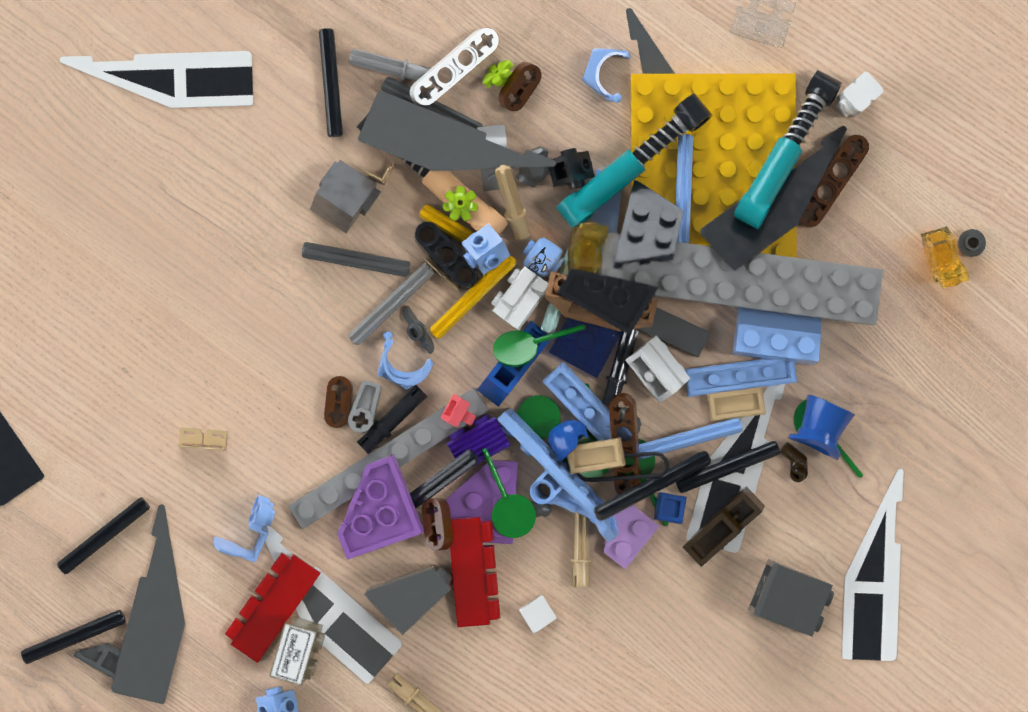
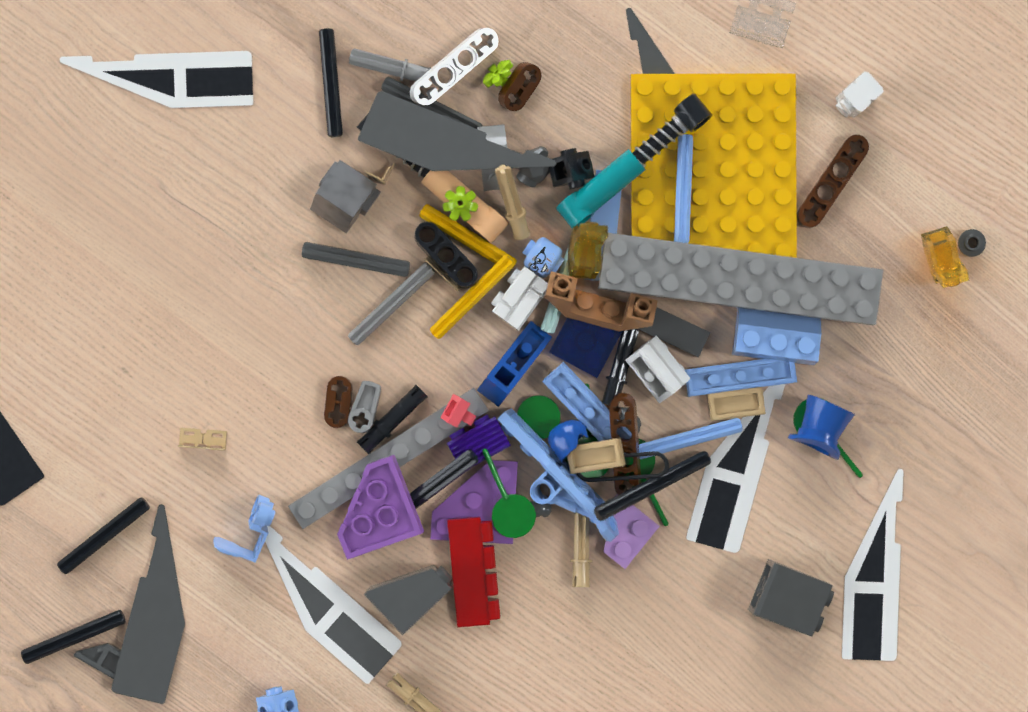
red windscreen [225,552,321,663] -> none
brick [270,615,326,686] -> none
light blue helmet [378,331,433,390] -> none
dark grey piece [403,305,434,354] -> none
reddish brown beam [422,498,453,550] -> none
light blue brick [462,224,511,275] -> none
green piece [493,324,586,367] -> none
white slope [519,595,557,634] -> none
black wing [557,268,659,336] -> none
light blue helmet [582,48,631,103] -> none
wing [613,180,684,269] -> none
blue tile [654,492,687,524] -> none
black axle [676,441,780,493] -> none
dark brown slope [683,486,765,567] -> none
black sticker [700,126,847,271] -> none
teal piece [733,70,842,229] -> none
dark brown arm [780,442,808,483] -> none

